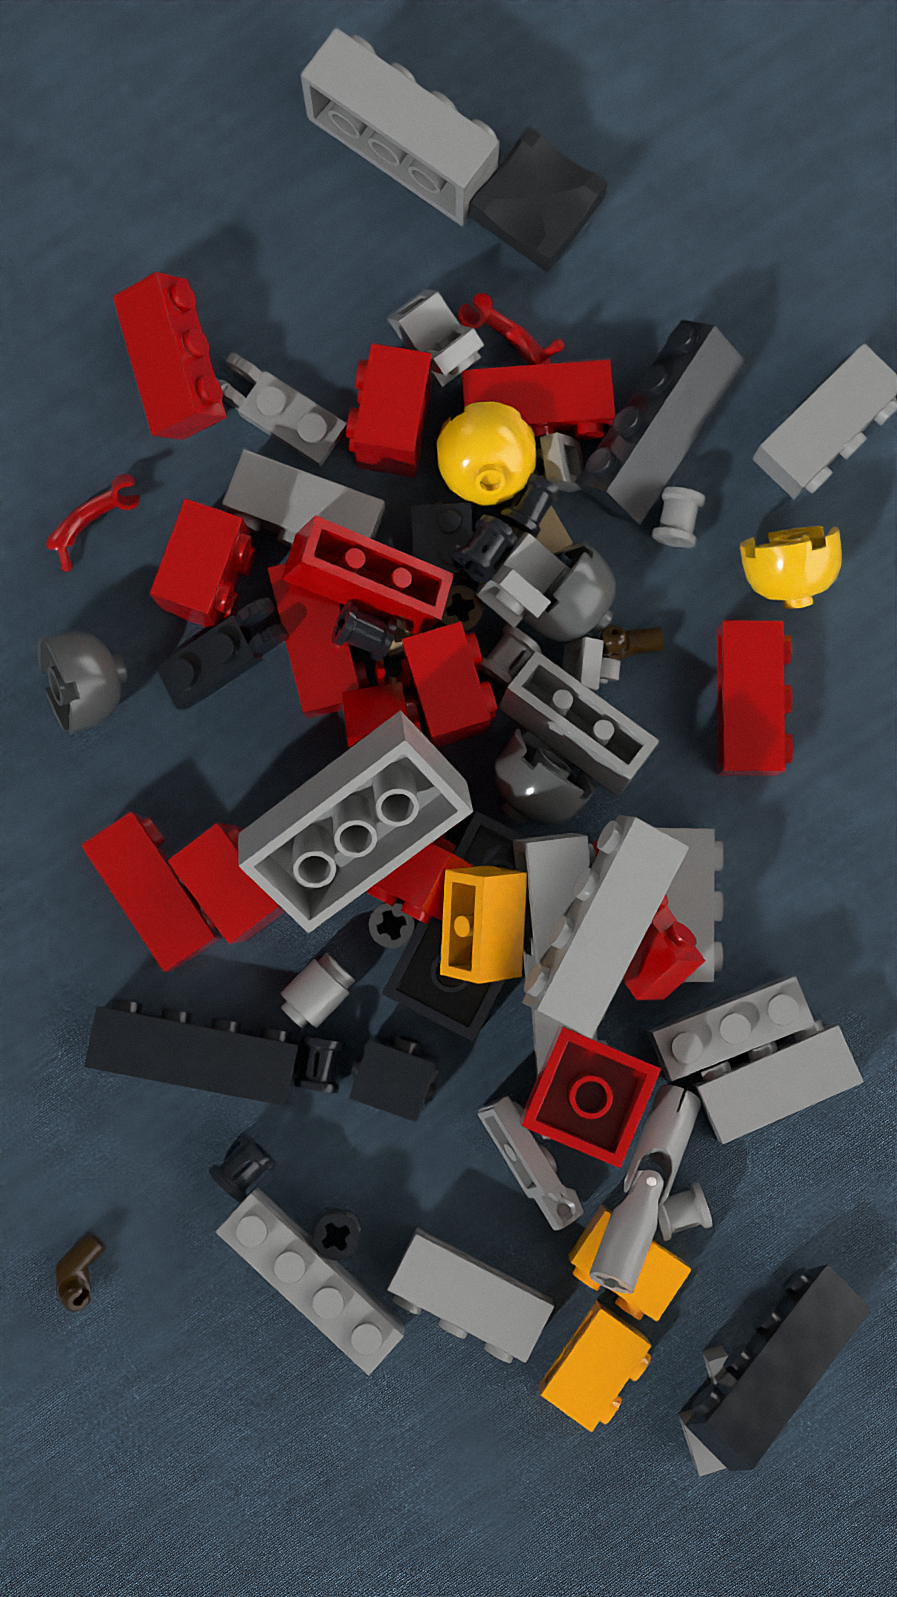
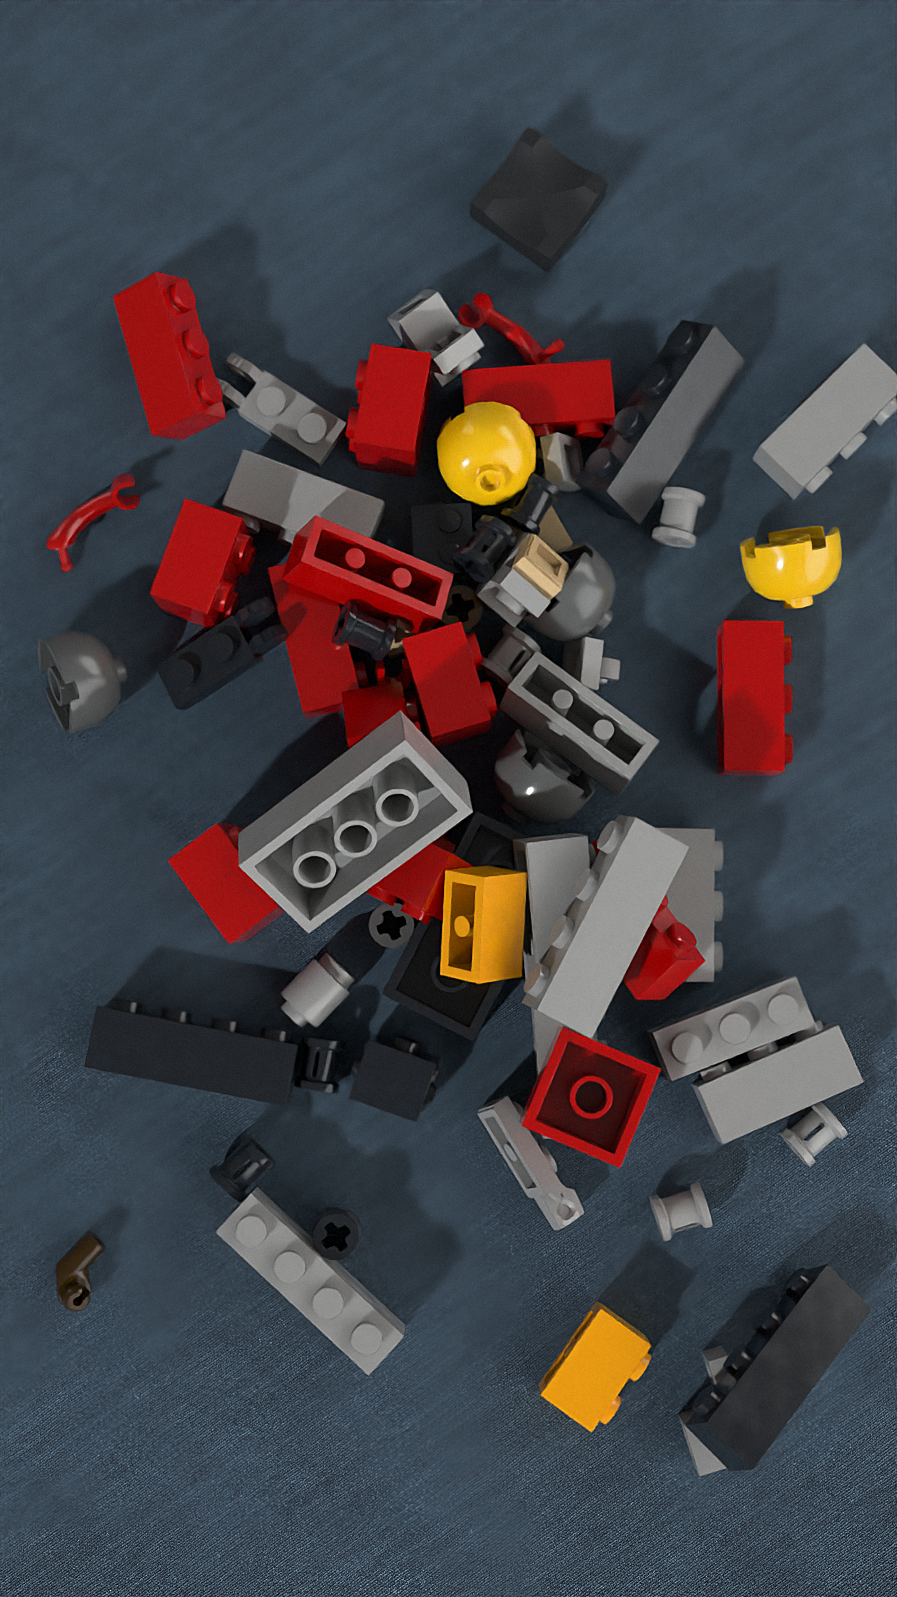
red brick [81,811,221,972] -> none
light grey brick [300,28,499,227] -> none
light grey brick [387,1227,554,1363] -> none
light orange brick [568,1204,692,1322] -> none
light grey piece [589,1085,702,1294] -> none
dark brown arm [600,625,664,661] -> none
none -> tan tile [512,533,569,601]
none -> light grey bush [779,1102,848,1168]

